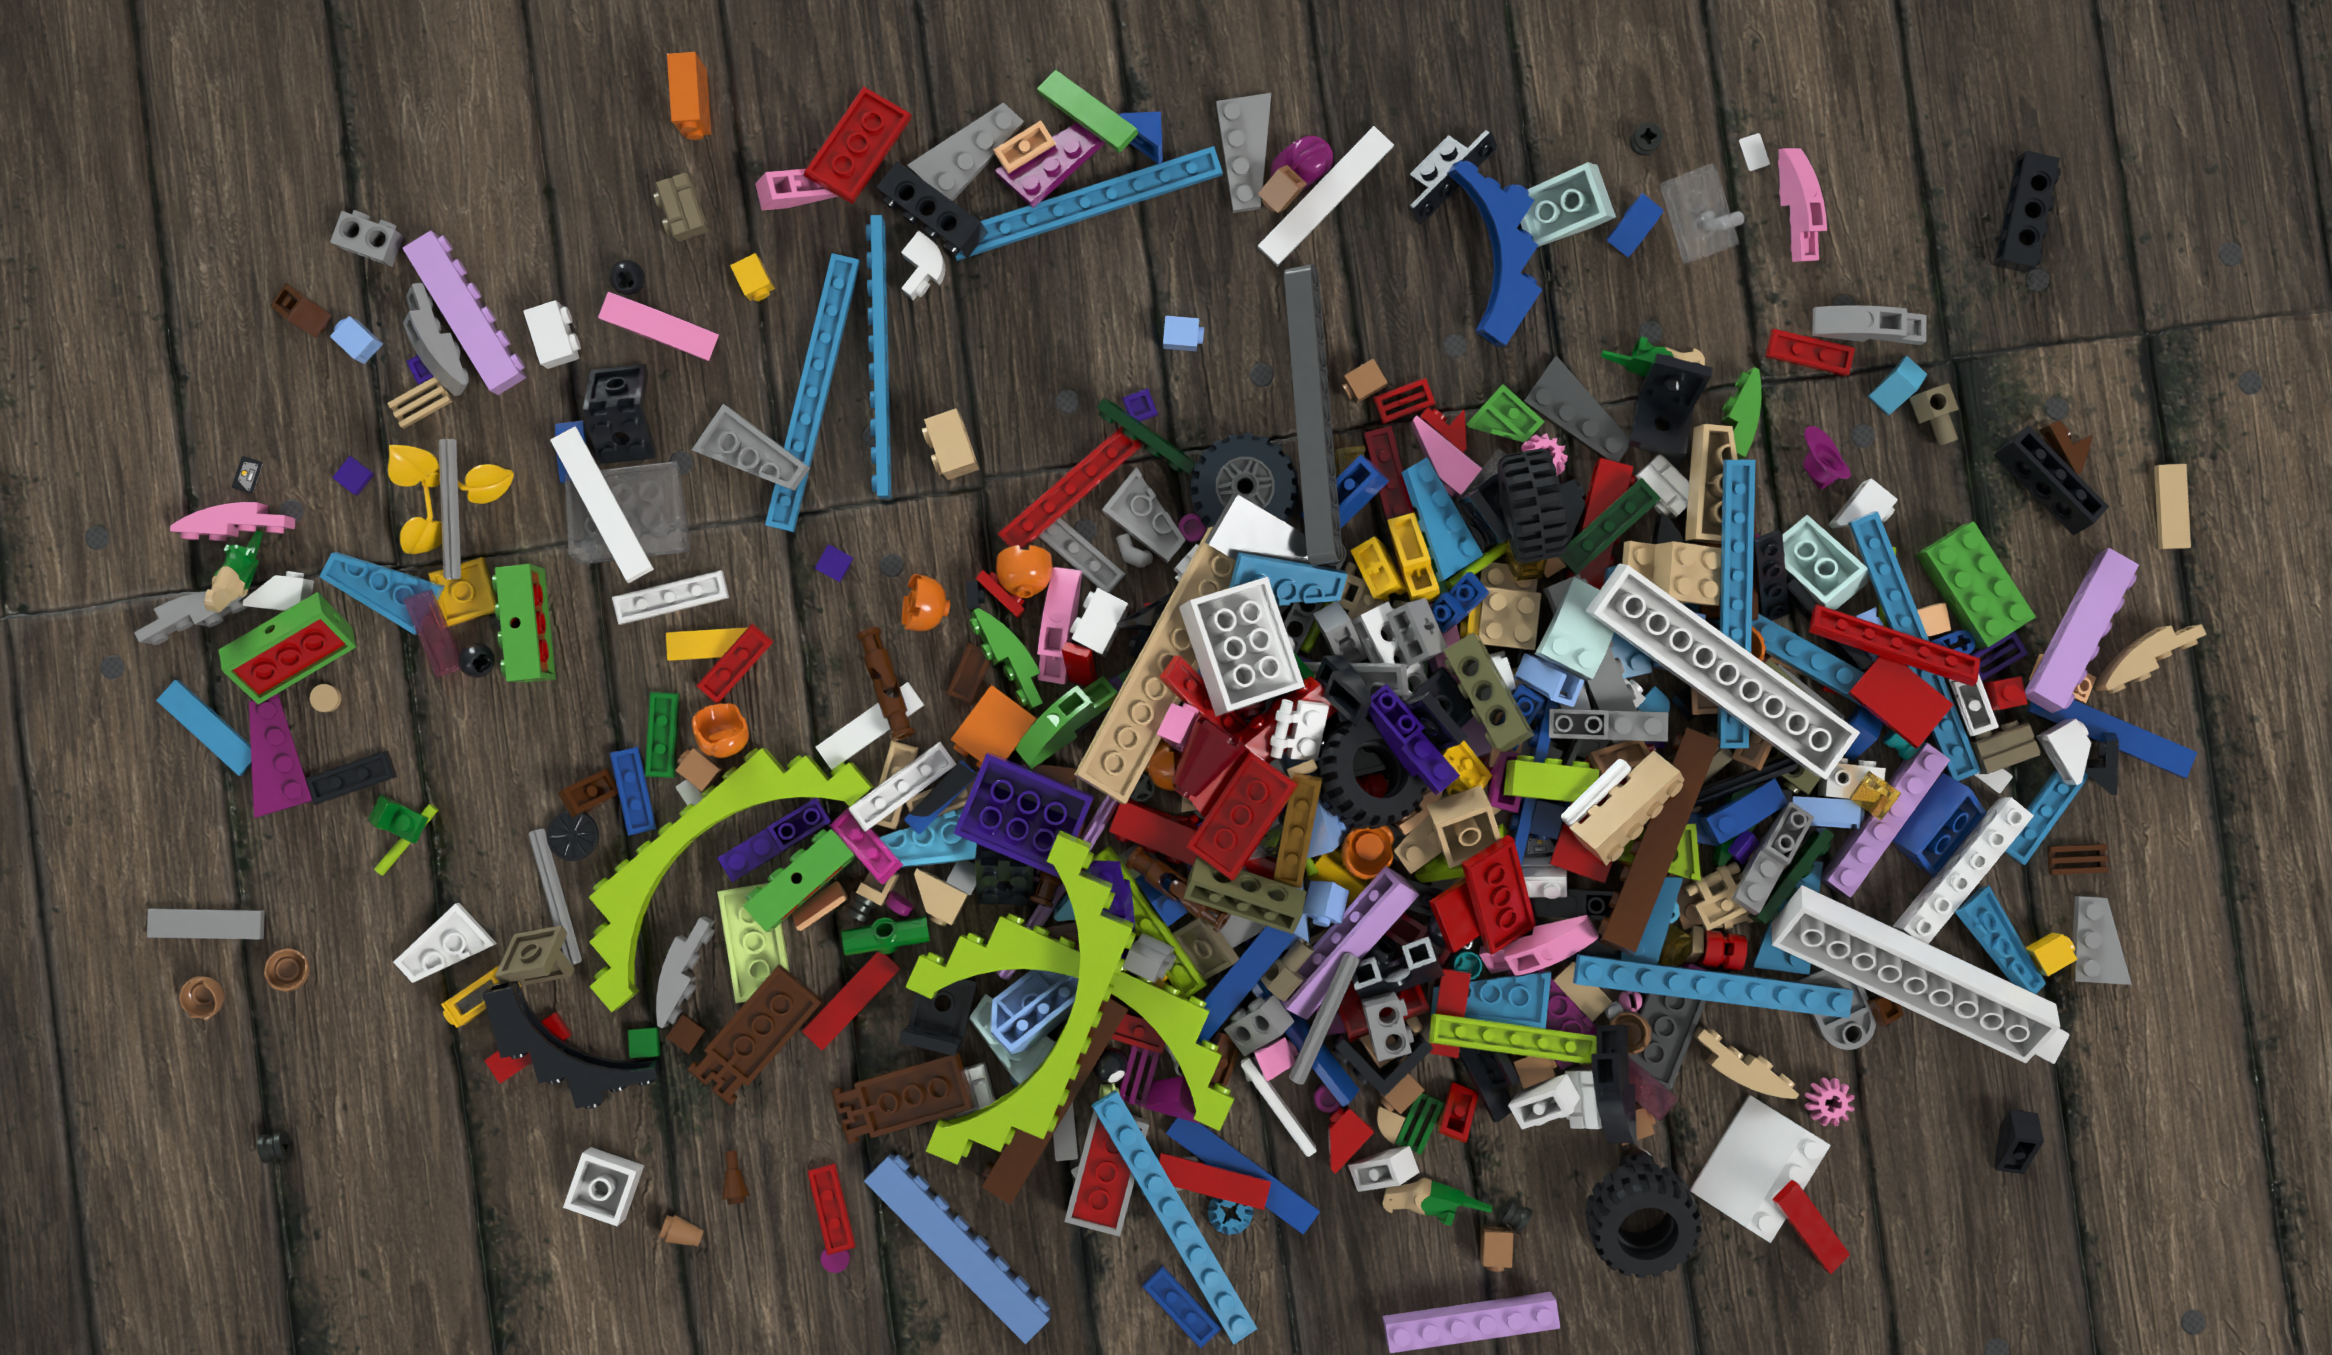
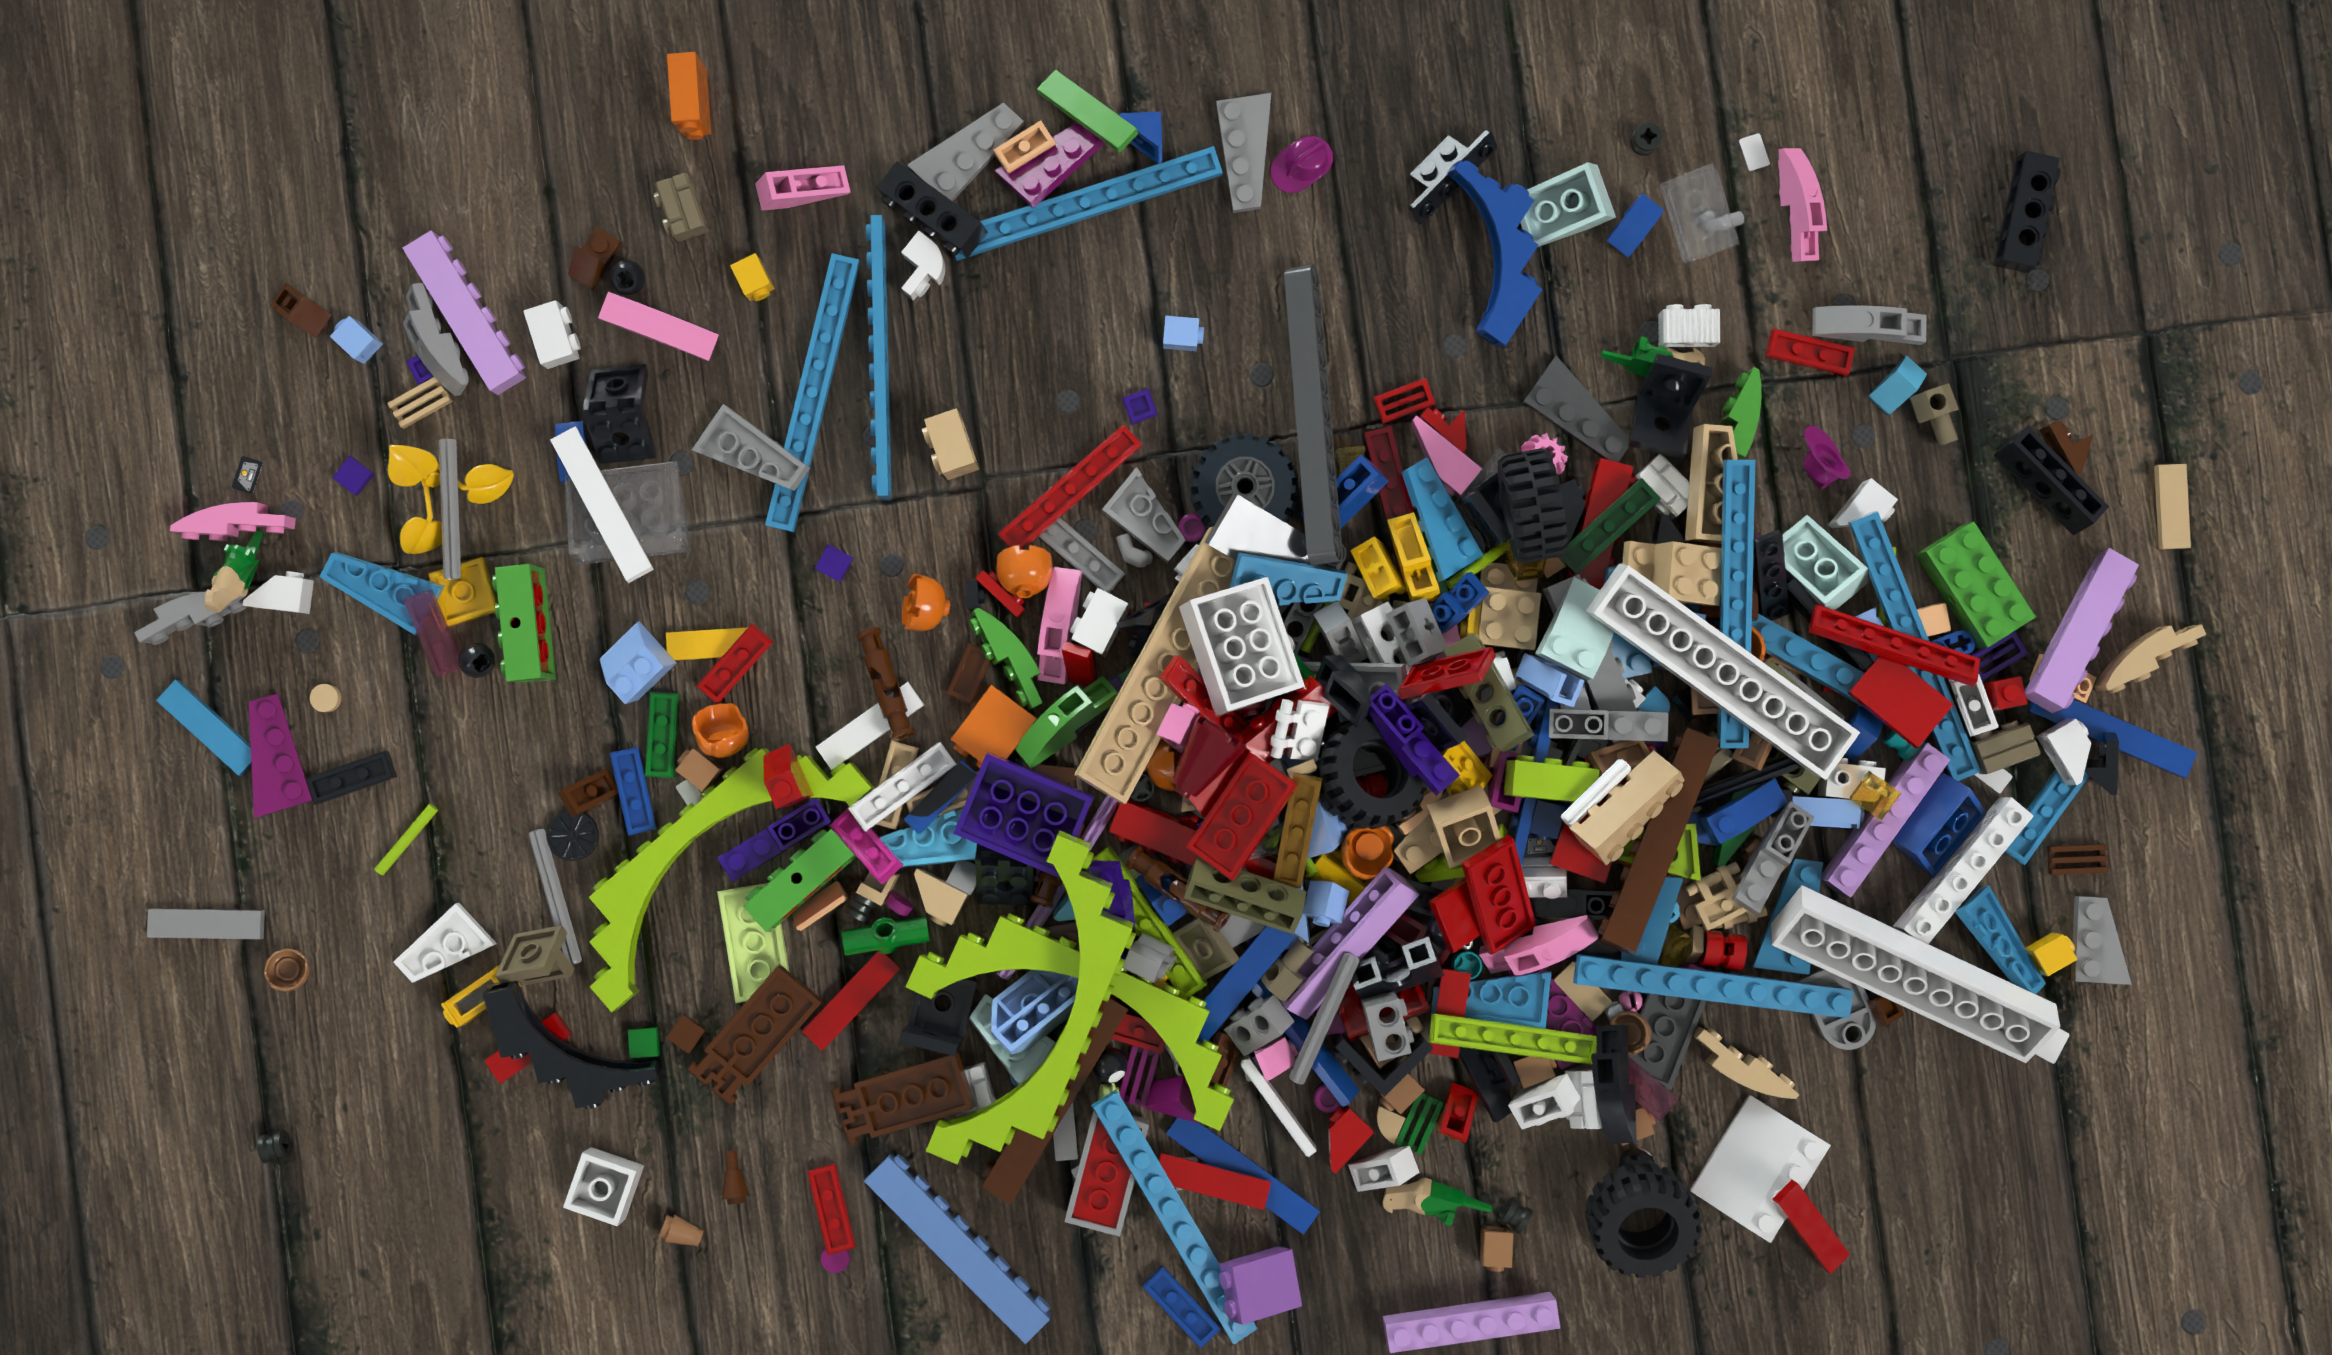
medium nougat hair [179,976,225,1021] -> none
brick [219,592,356,705] -> none
light grey brick [330,210,404,267] -> none
green slope [368,794,429,844] -> none
white tile [612,570,729,625] -> none
light grey slope [656,916,715,1029] -> none
red tile [804,86,911,204] -> none
dark green plate [1097,396,1196,474] -> none
dark azure gear [1208,1197,1253,1235] -> none
white tile [1258,126,1394,267] -> none
medium nougat brick [1258,165,1307,213] -> none
medium nougat brick [1341,359,1388,404] -> none
bright green wing [1466,384,1545,443] -> none
dark purple tile [1728,830,1760,865] -> none
dark green plate [1748,828,1834,924] -> none
bright pink gear [1804,1077,1855,1126] -> none
black slope [1995,1109,2044,1174] -> none
none -> reddish brown slope [568,226,623,290]
none -> light blue slope [599,621,676,704]
none -> red slope [763,744,813,809]
none -> medium lavender brick [1219,1246,1302,1325]
none -> red tile [1397,647,1496,699]
none -> white brick [1658,304,1720,347]

